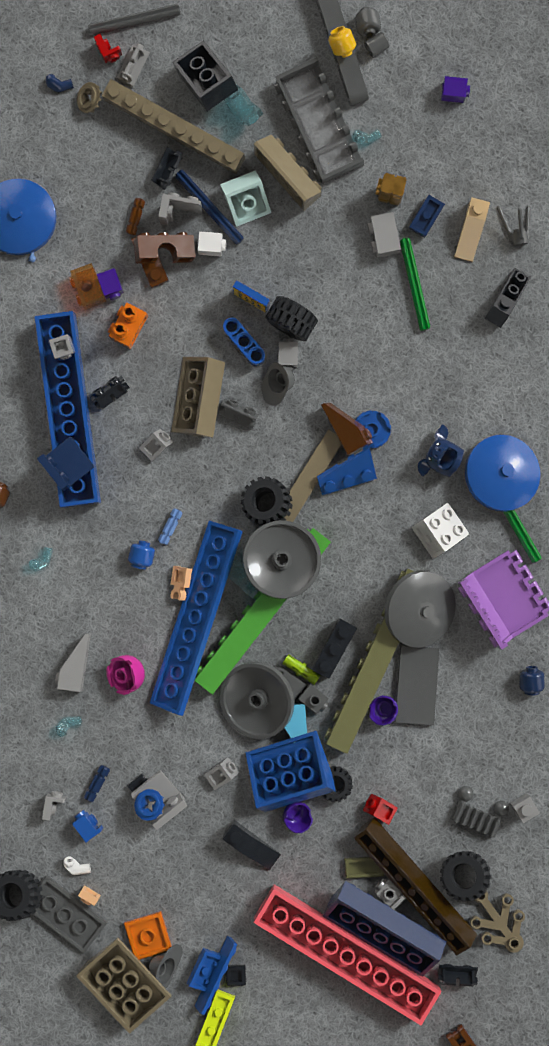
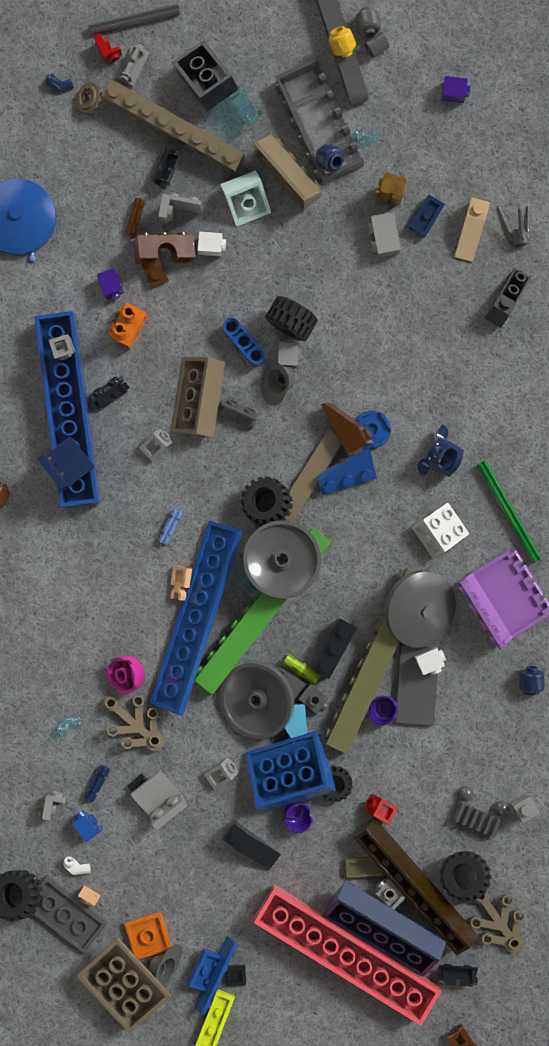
clear light blue arm [29,547,53,571] -> none
light grey slope [55,633,91,692] -> none
clear orange brick [69,263,107,310] -> none
blue head [128,540,155,570] -> none
blue gear [134,789,165,821] -> none
dark blue axle [175,170,243,245] -> none
blue tile [233,281,270,313] -> none
green axle [400,238,430,331] -> none
blue dish [465,435,540,512] -> none
none -> dark tan plant [103,695,164,751]
none -> dark blue head [316,144,344,172]
none -> white brick [414,647,446,675]

